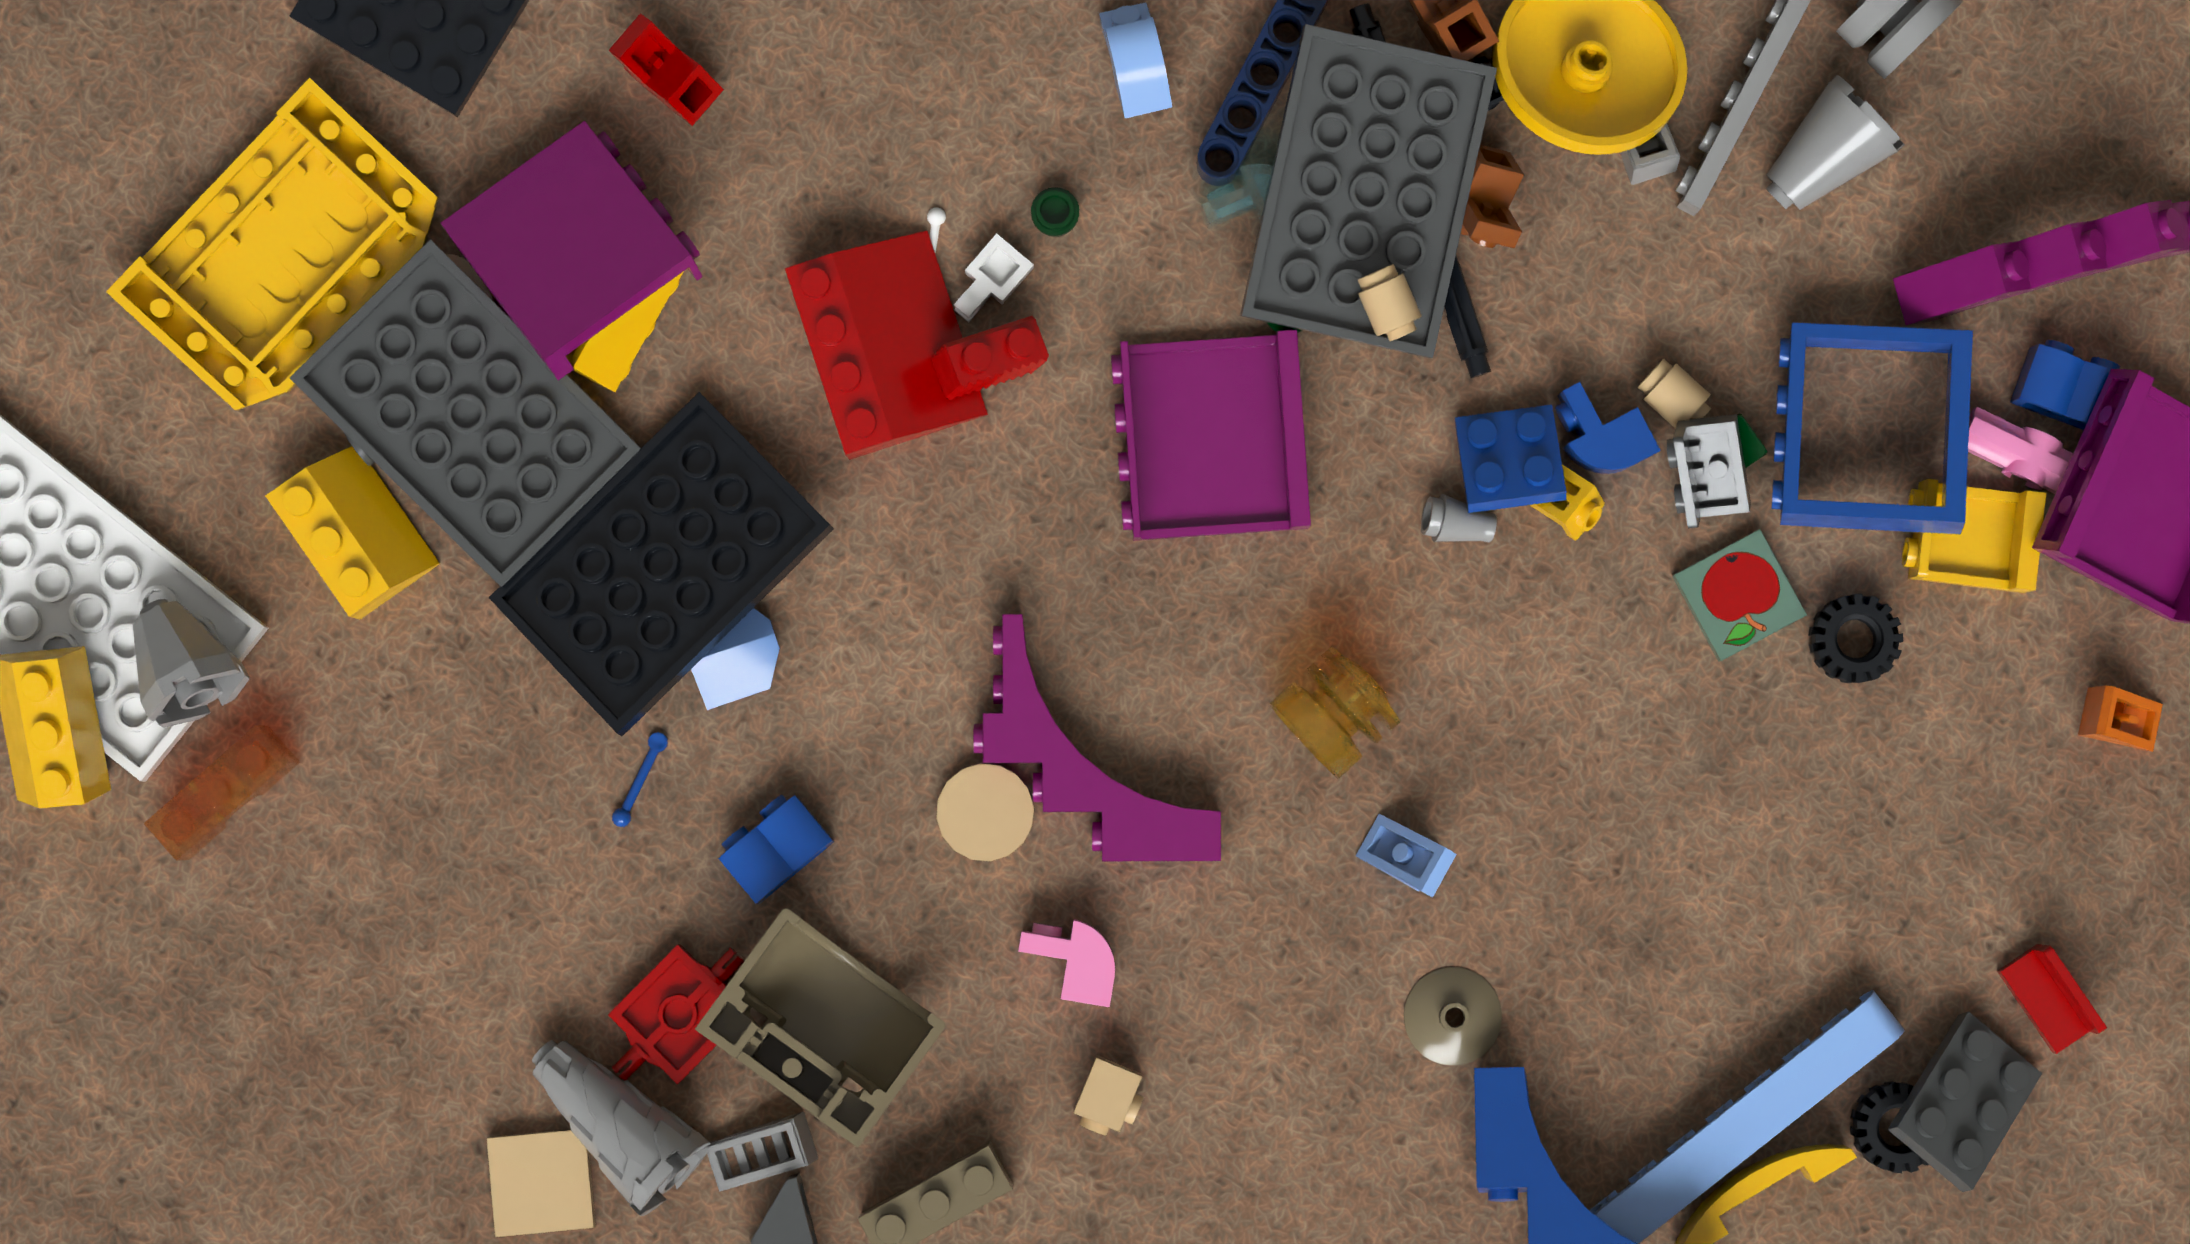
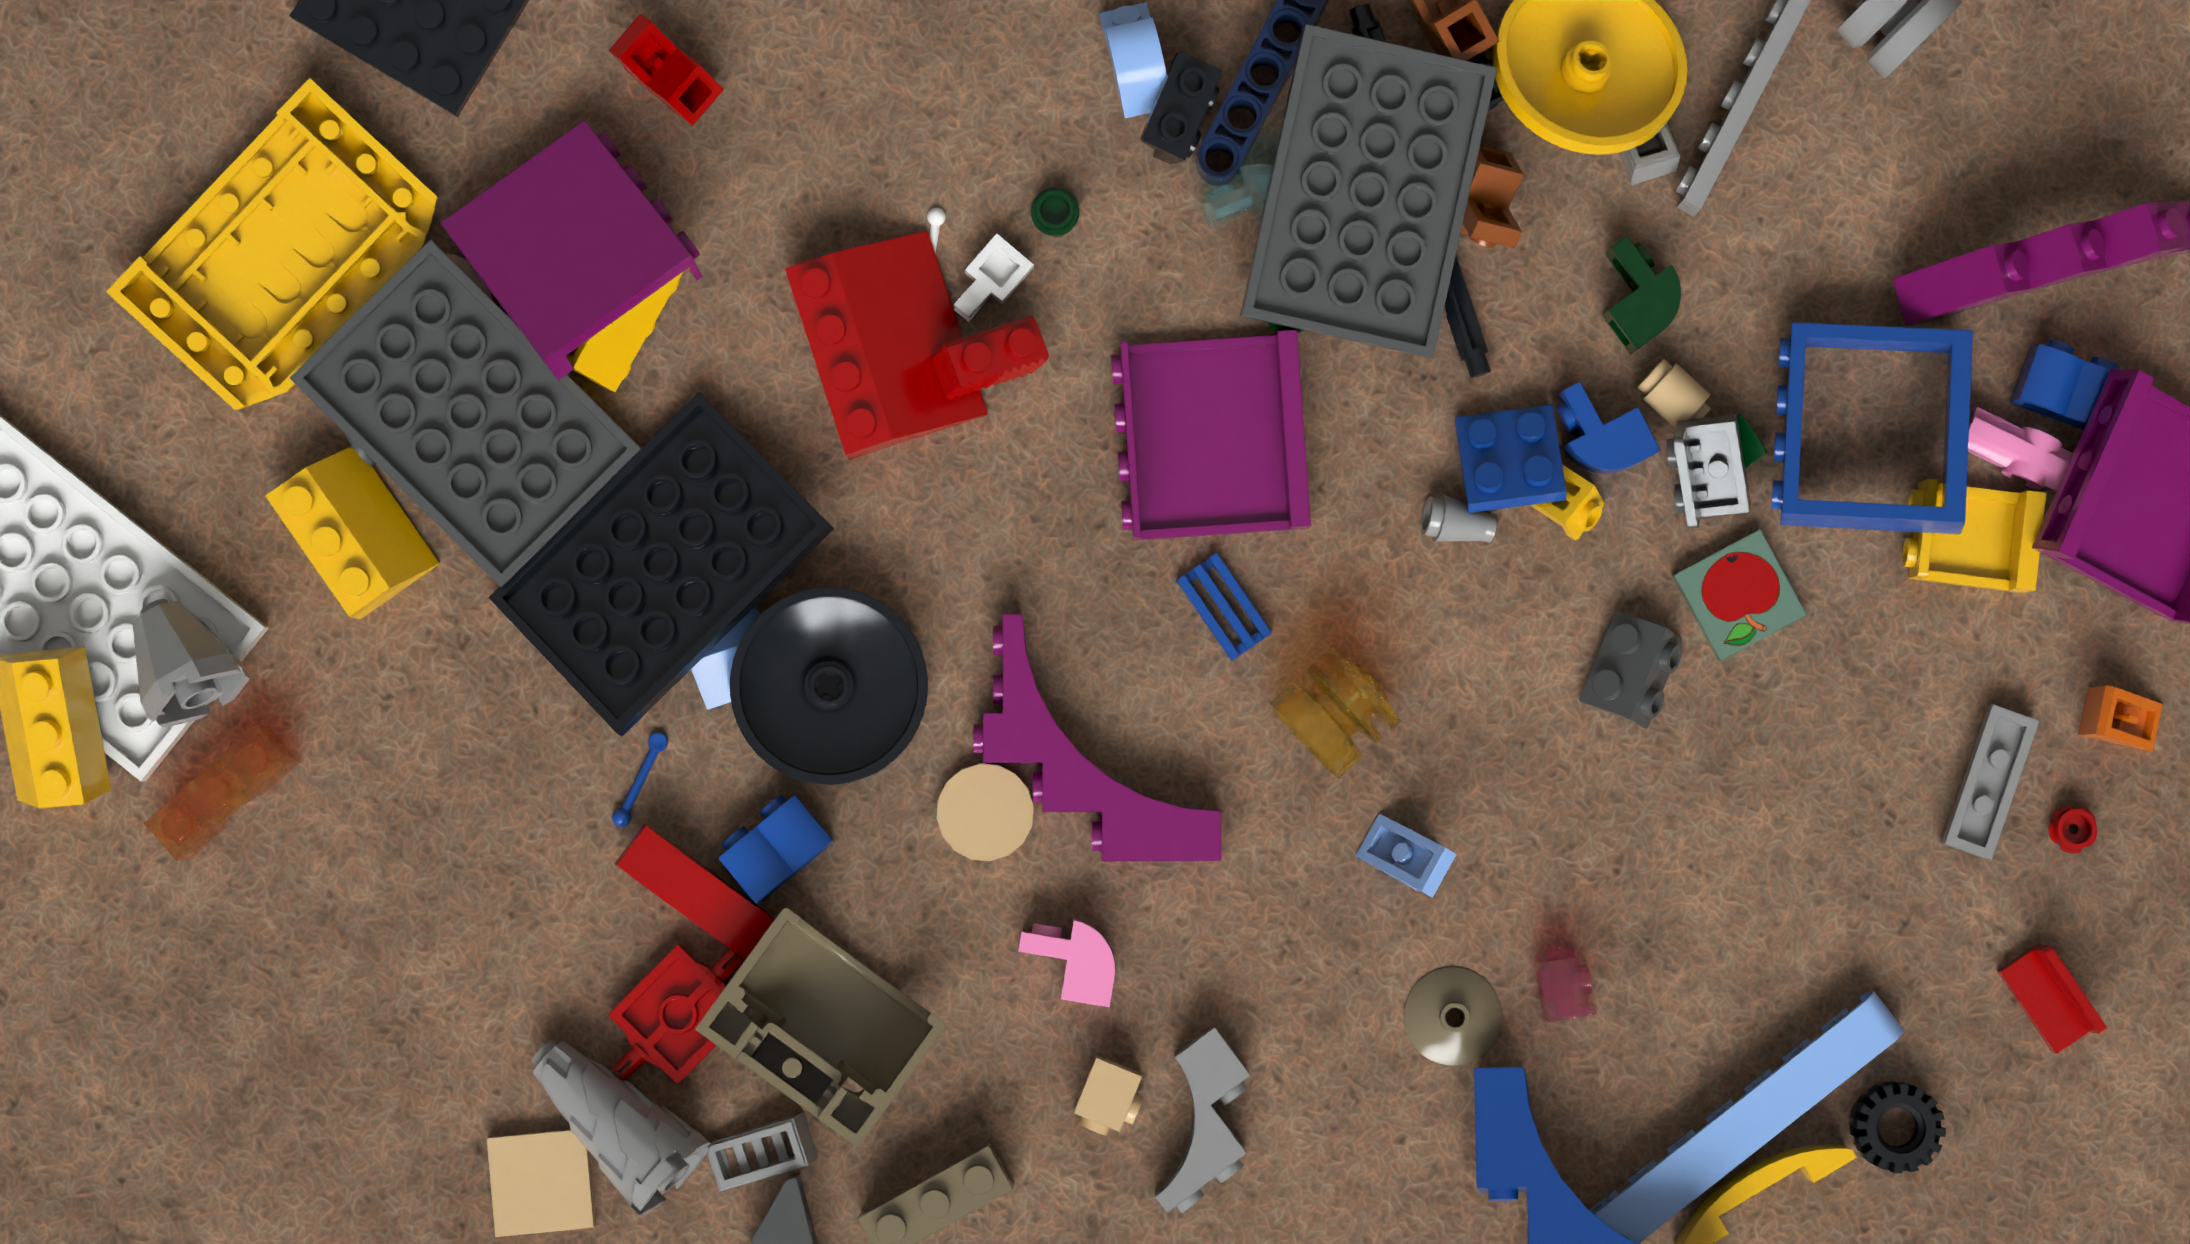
tan brick [1358,264,1422,341] -> none
light grey cone [1766,75,1905,210] -> none
black tyre [1808,594,1903,683] -> none
dark grey plate [1888,1011,2042,1192] -> none
none -> red slope [615,824,775,960]
none -> black dish [730,587,928,785]
none -> black bracket [1140,51,1223,164]
none -> light grey arch [1155,1025,1250,1213]
none -> blue tile [1176,553,1272,661]
none -> clear pink brick [1534,946,1597,1022]
none -> dark grey bracket [1579,610,1682,729]
none -> dark green brick [1602,236,1681,355]
none -> light grey plate [1941,704,2039,860]
none -> red plate [2048,805,2098,853]

